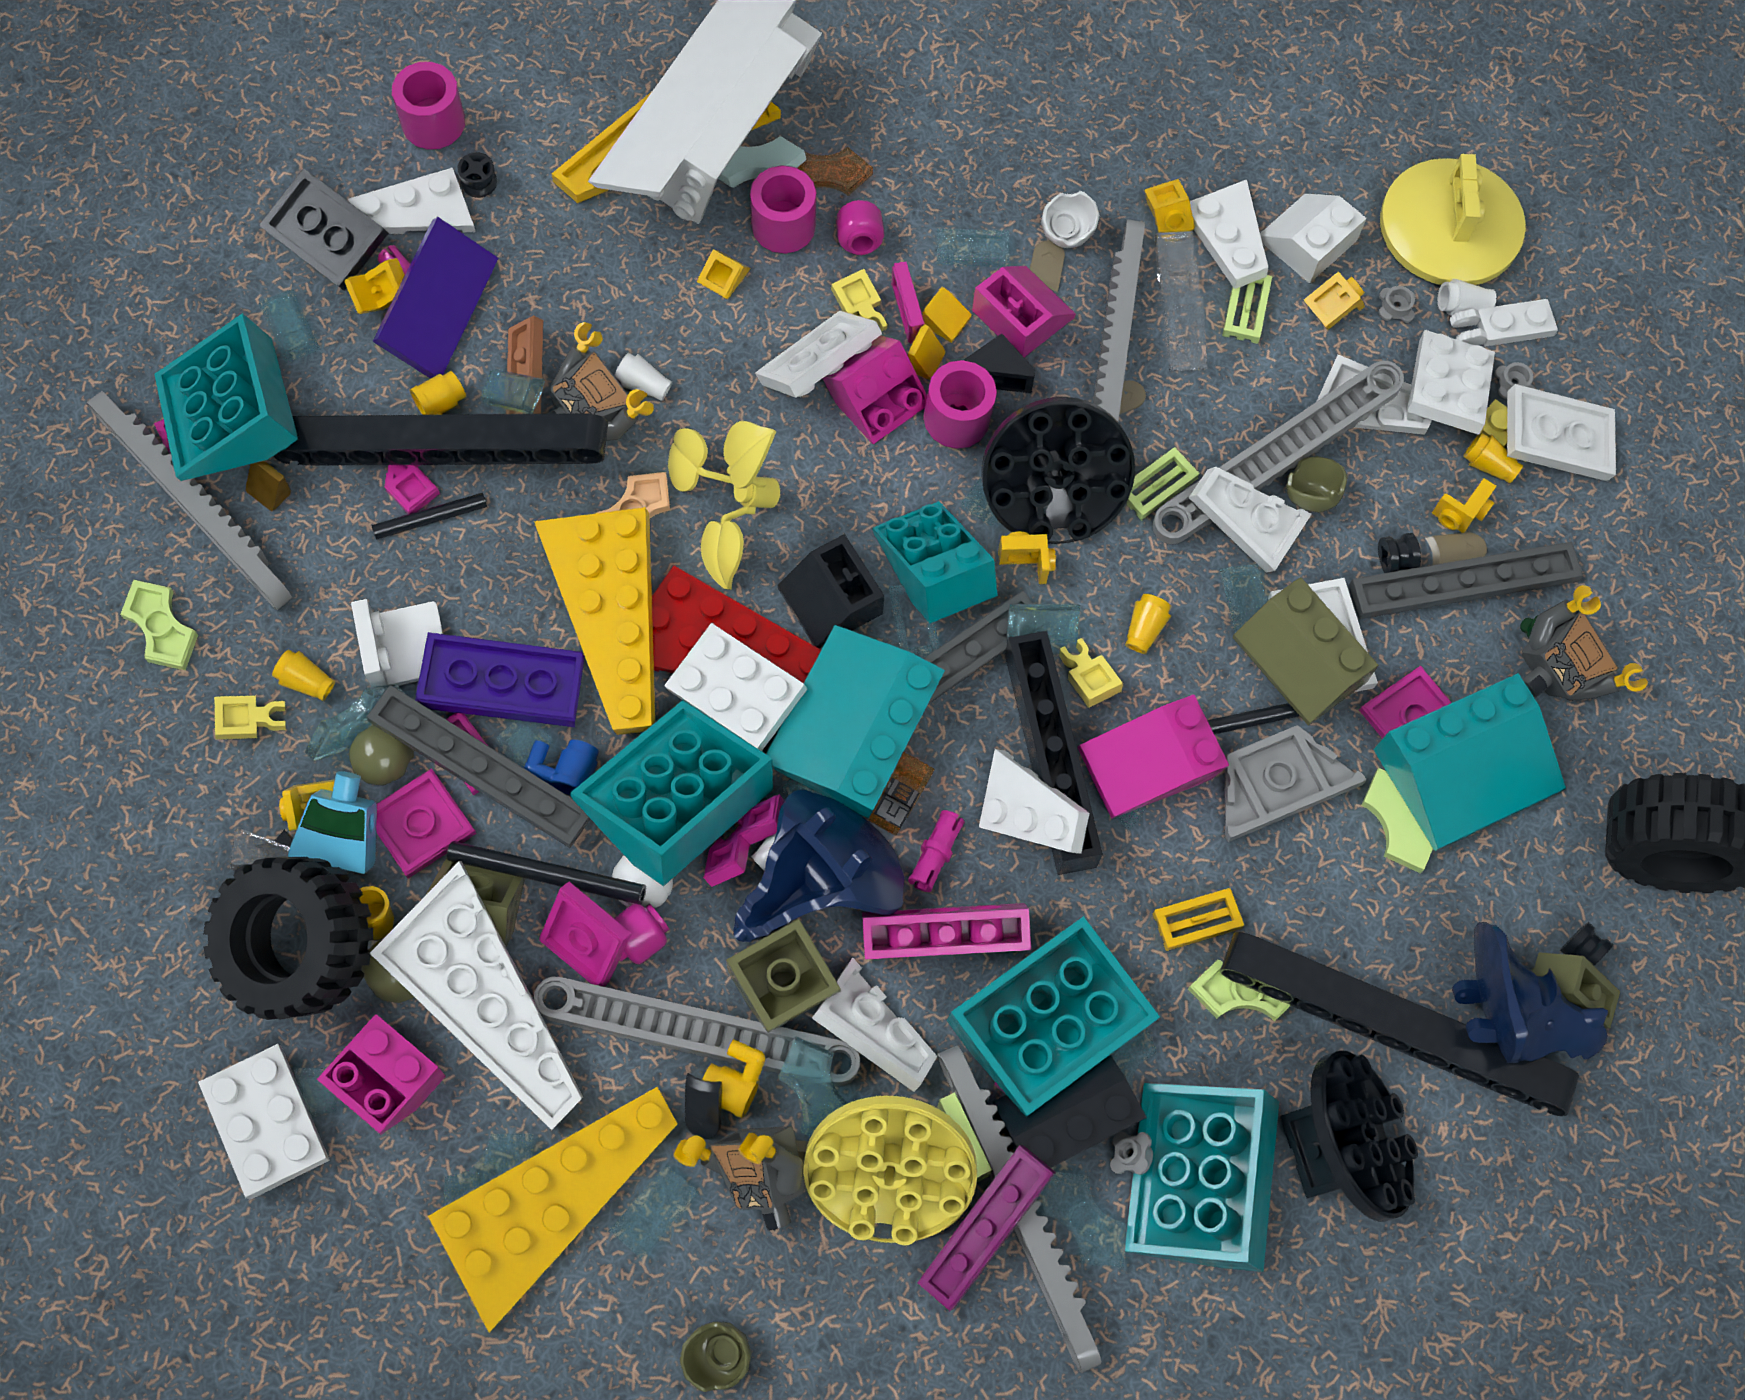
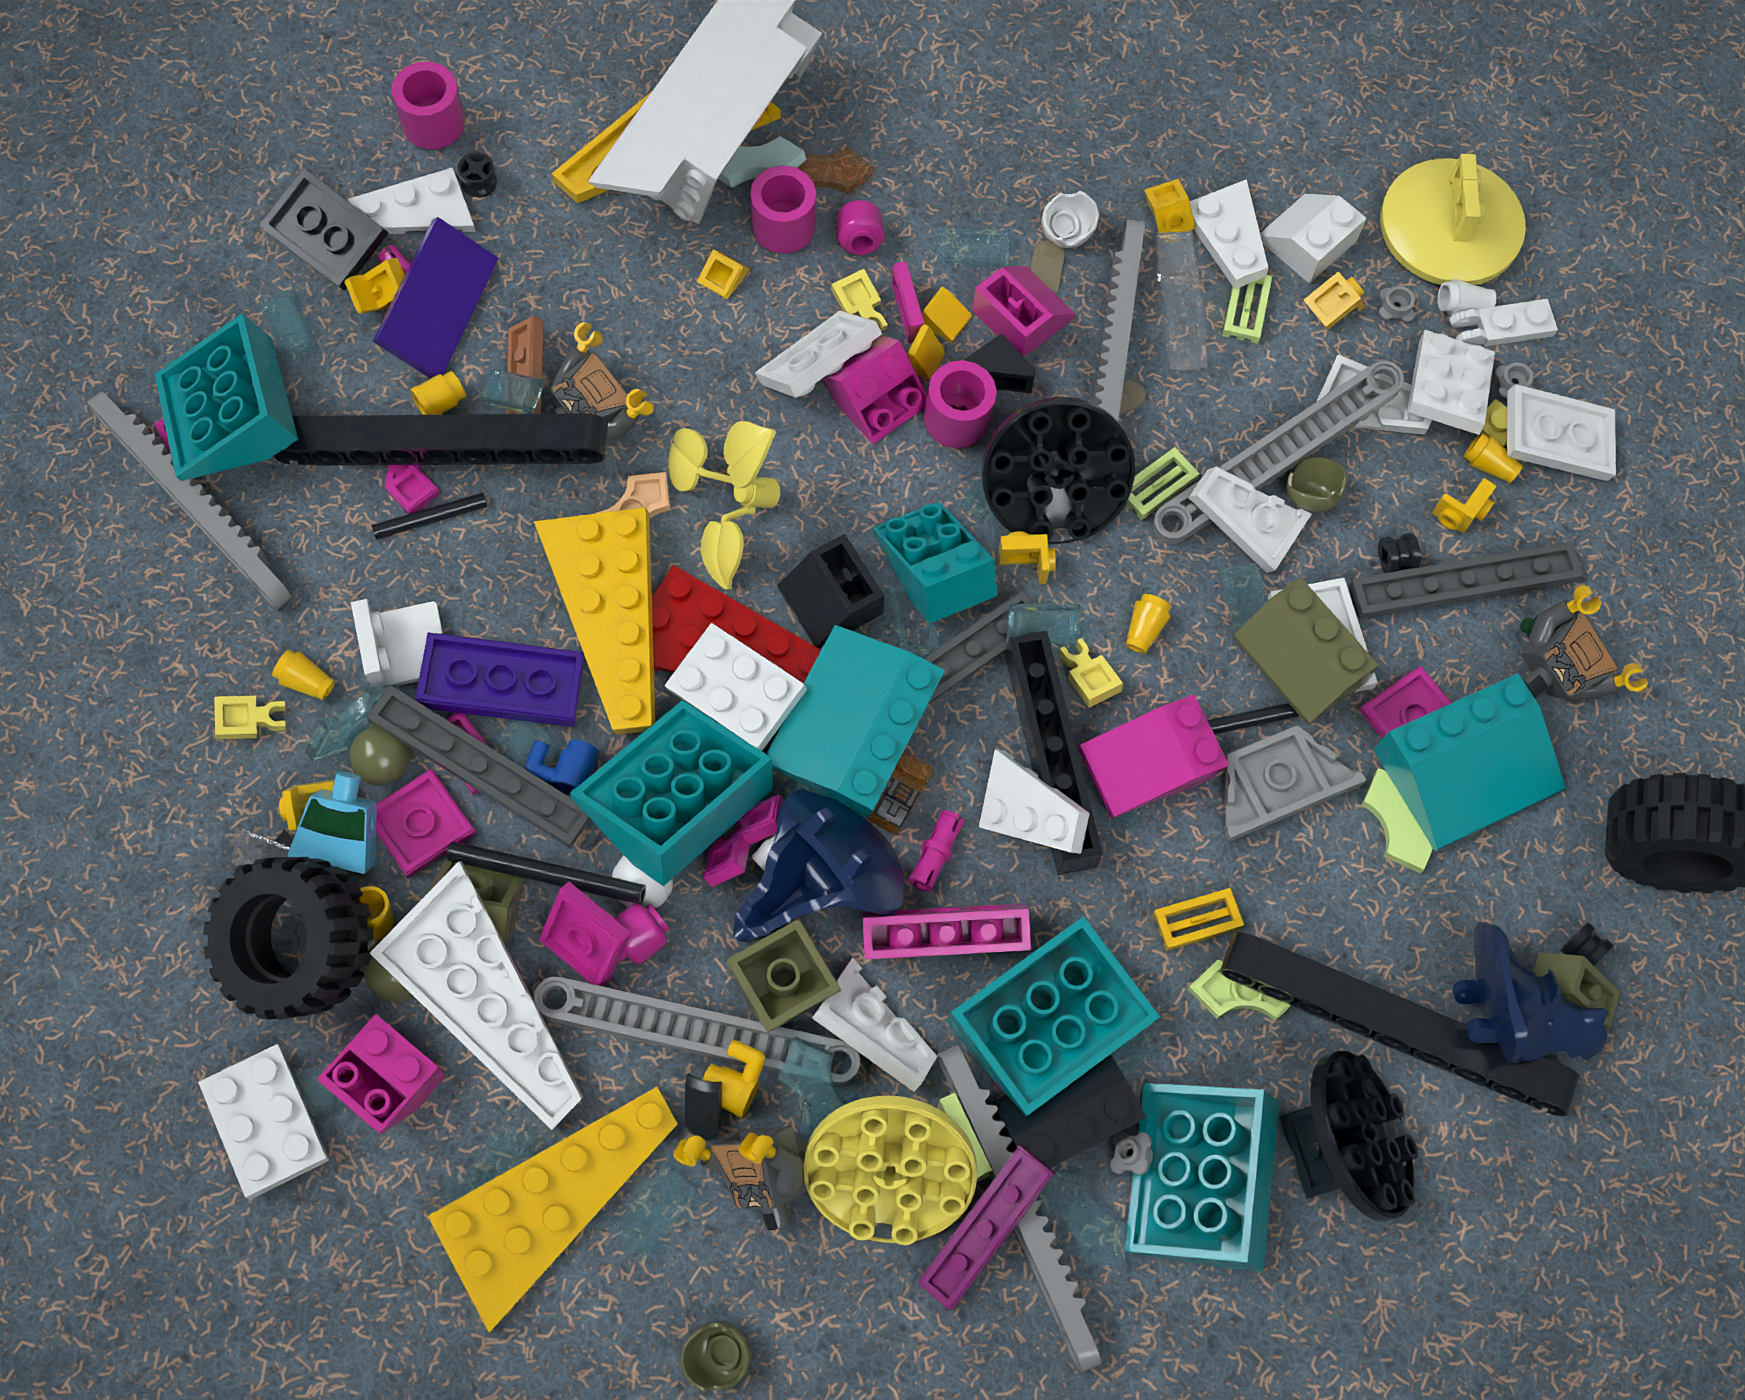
yellowish green tile [120,580,198,670] -> none
pearl gold slope [246,461,291,511] -> none
white cone [614,353,673,401] -> none
dark tan piece [1425,532,1487,565] -> none

